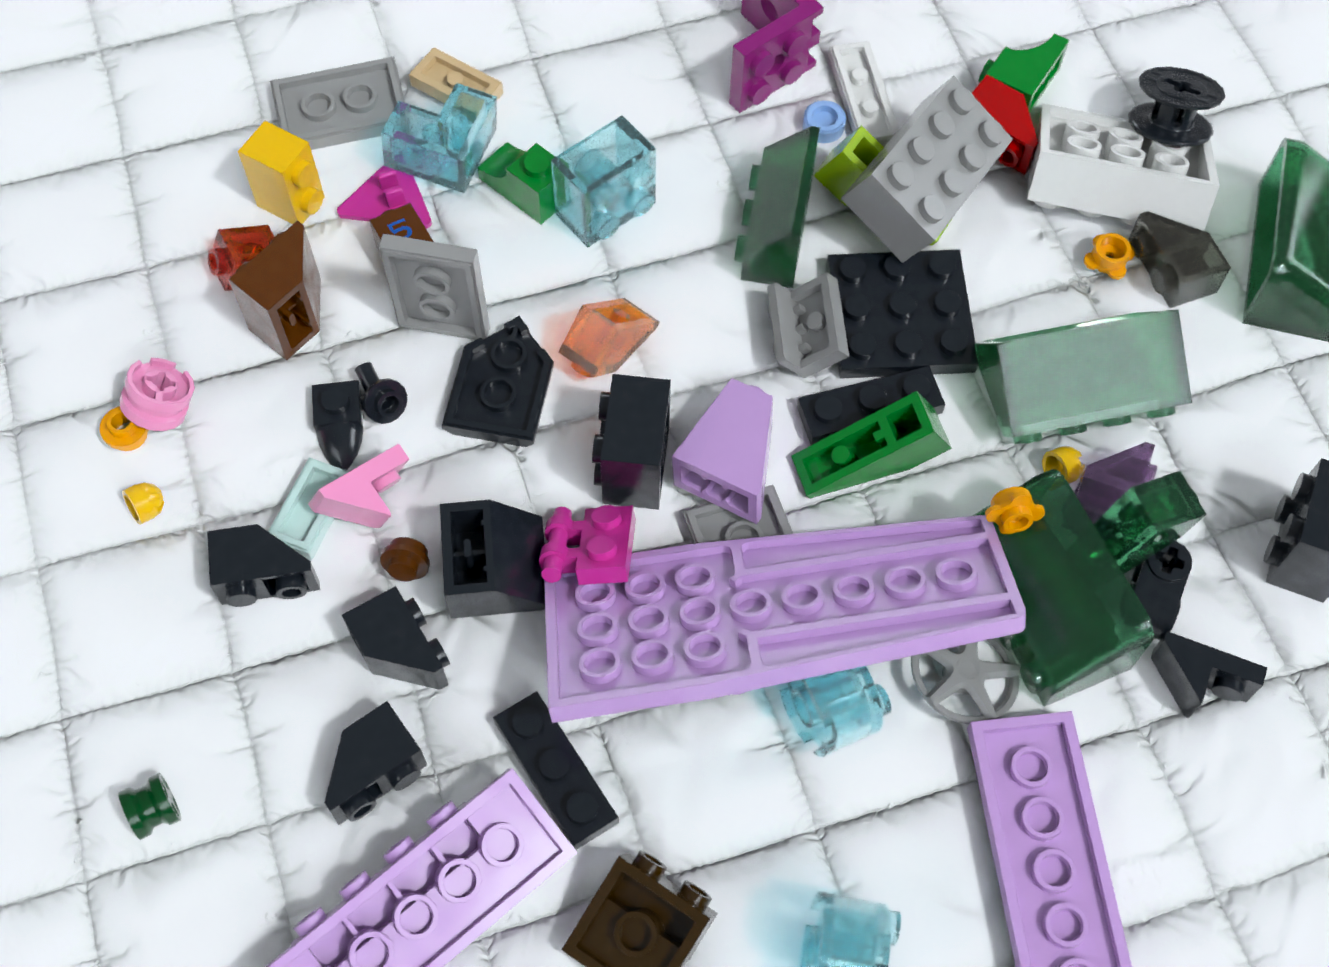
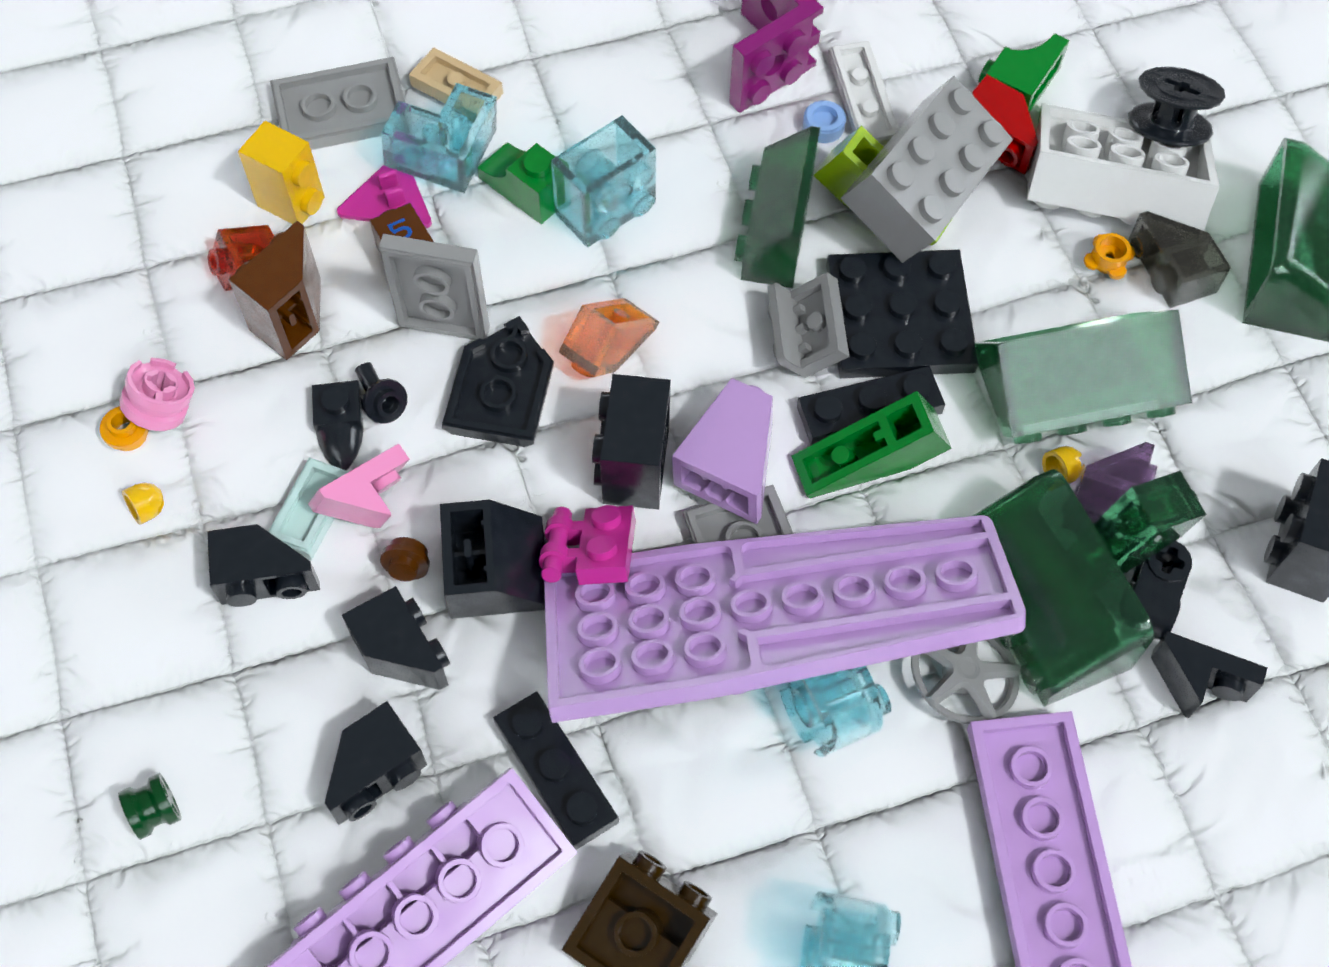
light orange plate [985,487,1045,534] -> none

